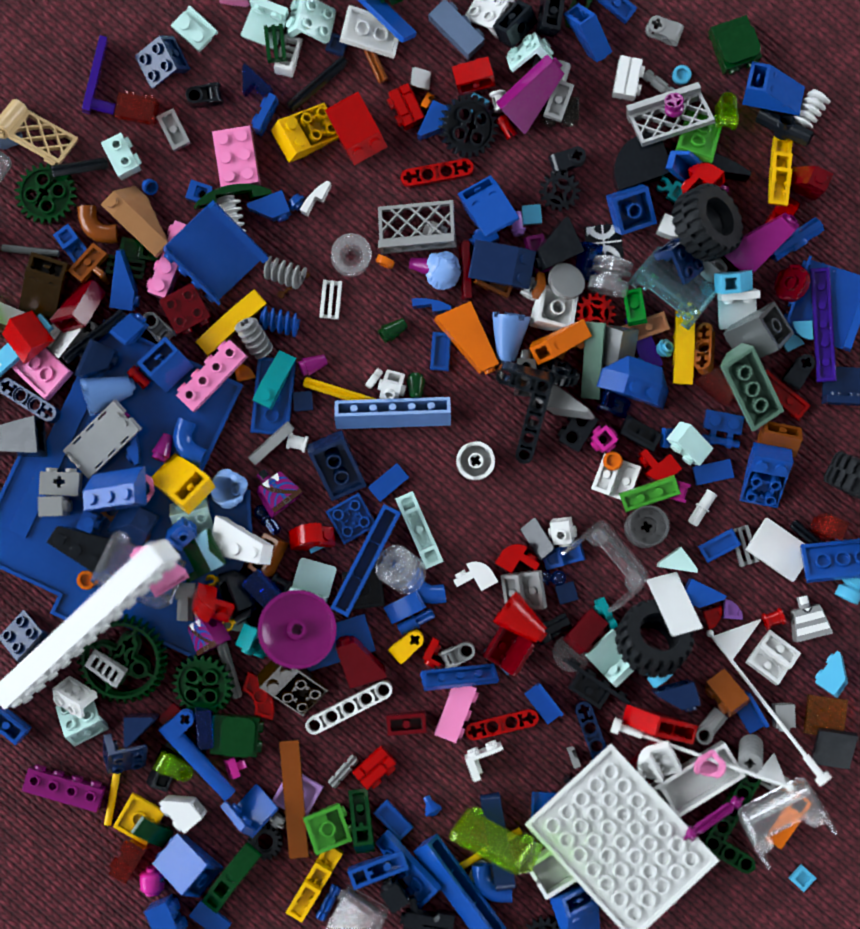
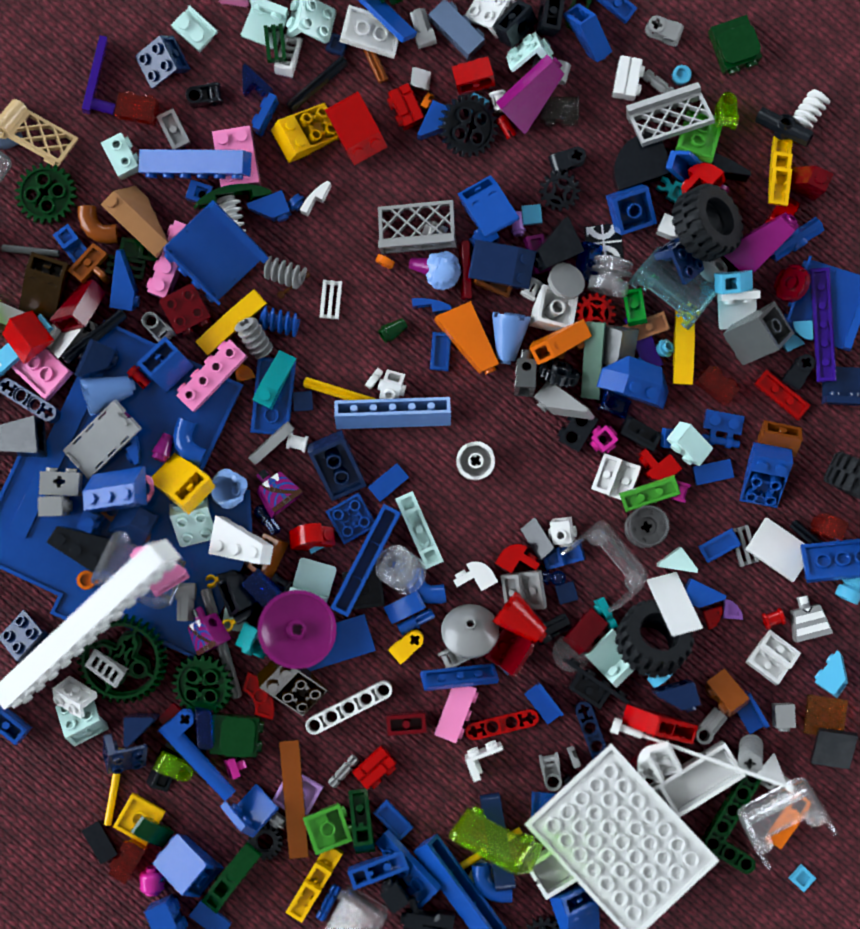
magenta brick [22,764,106,812] -> none
black axle [51,157,108,177] -> none
blue slope [110,313,149,345] -> none
blue hinge [142,179,158,195] -> none
white slope [159,794,208,834] -> none
blue brick [166,516,197,552] -> none
dark green flag [173,529,227,583] -> none
red brick [191,583,235,623] -> none
magenta cone [298,354,328,376] -> none
clear wheel [331,233,372,278] -> none
dark red slope [335,635,387,689] -> none
red beam [401,159,474,188] -> none
dark green cone [406,372,425,398] -> none
red bracket [422,636,441,668] -> none
blue rock [423,795,442,817] -> none
black beam [496,361,554,464] -> none
dark orange tile [532,272,546,299] -> none
light grey plate [543,80,574,123] -> none
orange tile [603,451,623,471] -> none
magenta wheel [664,93,684,118] -> none
magenta wheel [683,796,744,841] -> none
white axle [688,489,717,526] -> none
dark orange beam [694,323,715,375] -> none
bright pink piece [694,750,726,779] -> none
white piece [706,619,832,786] -> none
sand green slope [720,343,784,432] -> none
blue slope [742,61,805,116] -> none
none -> black tile [82,820,119,864]
none -> brick [138,149,252,180]
none -> light grey piece [410,8,437,49]
none -> light grey dish [441,604,499,658]
none -> light grey piece [539,752,562,791]

